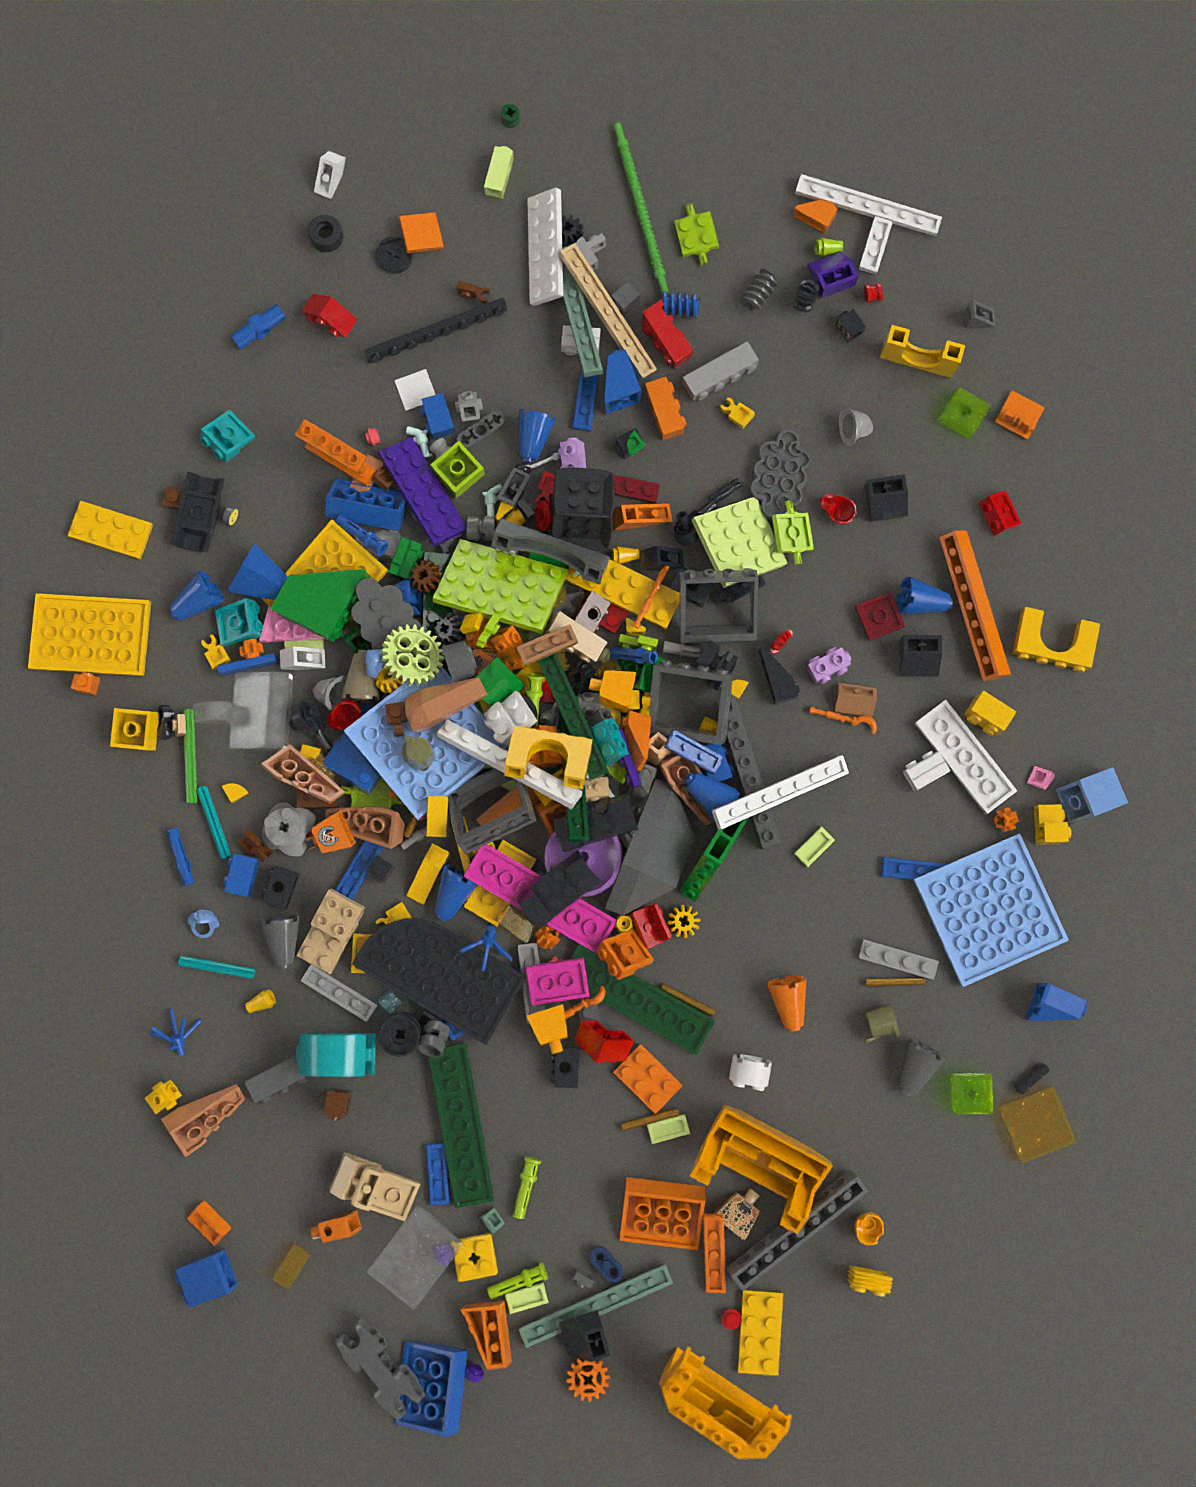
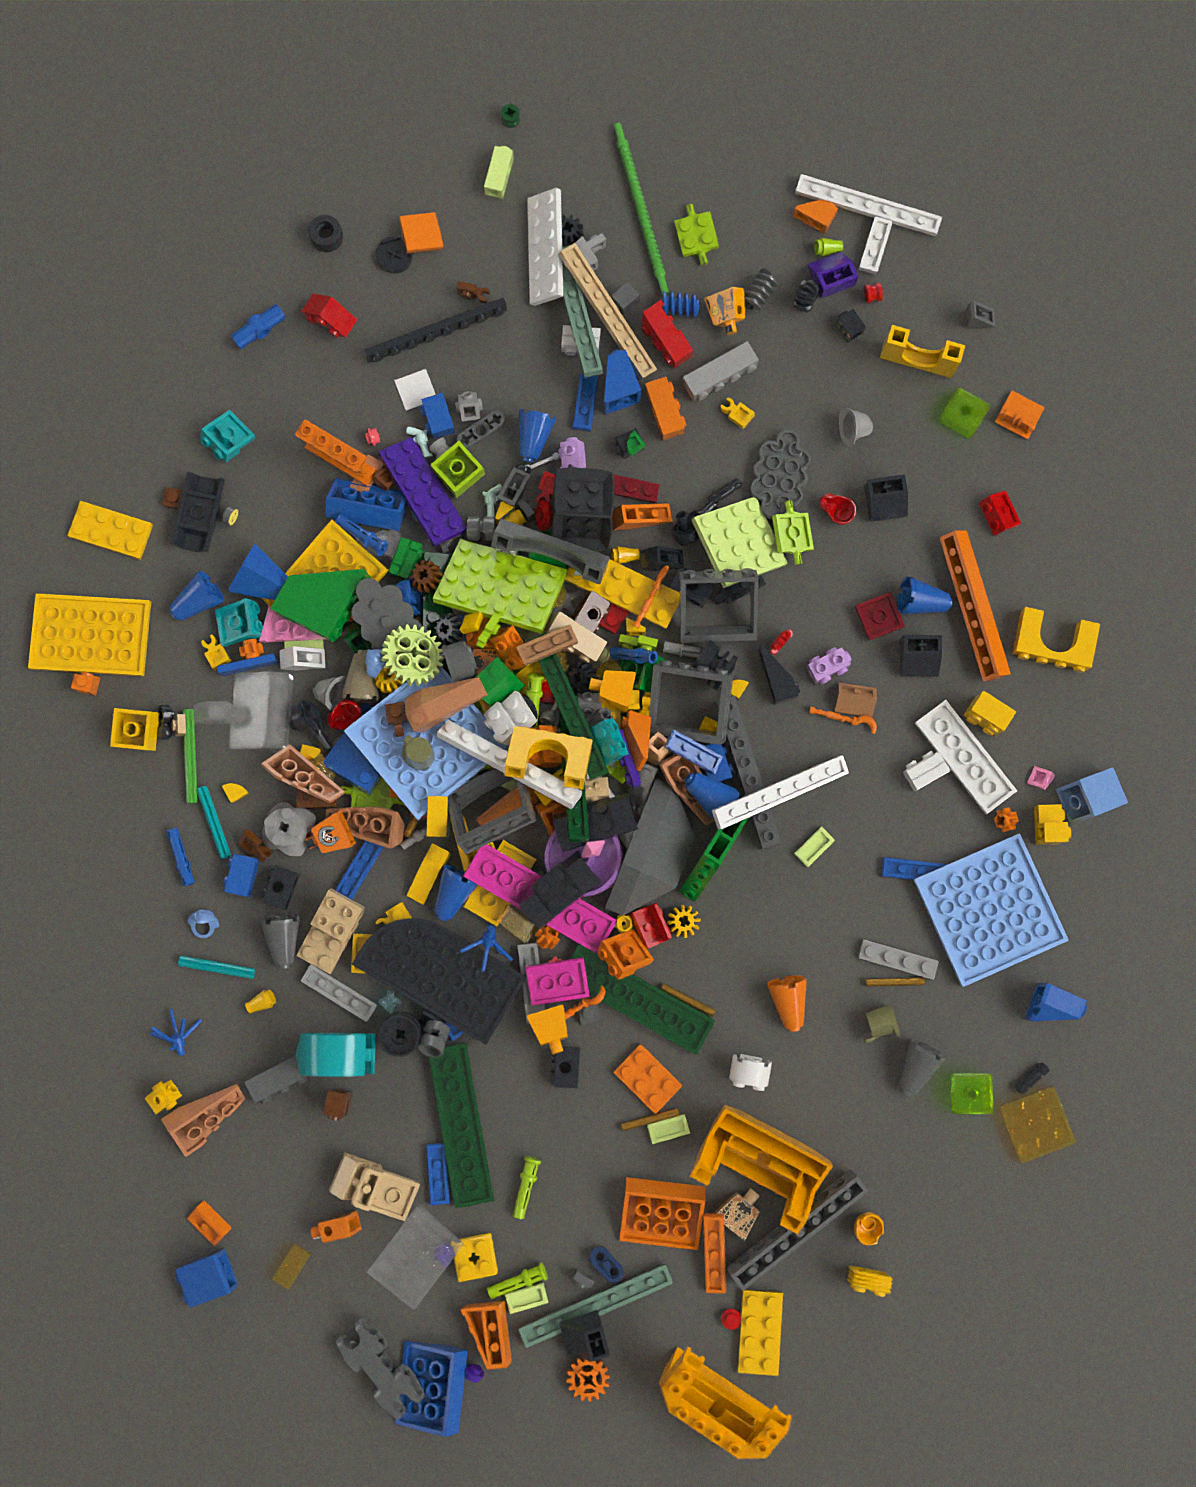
white slope [314,151,346,199] -> none
black brick [366,855,395,883] -> none
sand green slope [480,1207,505,1234] -> none
red brick [574,1020,634,1063] -> none
none -> bright pink slope [581,840,605,858]
none -> light orange torso [704,287,745,335]

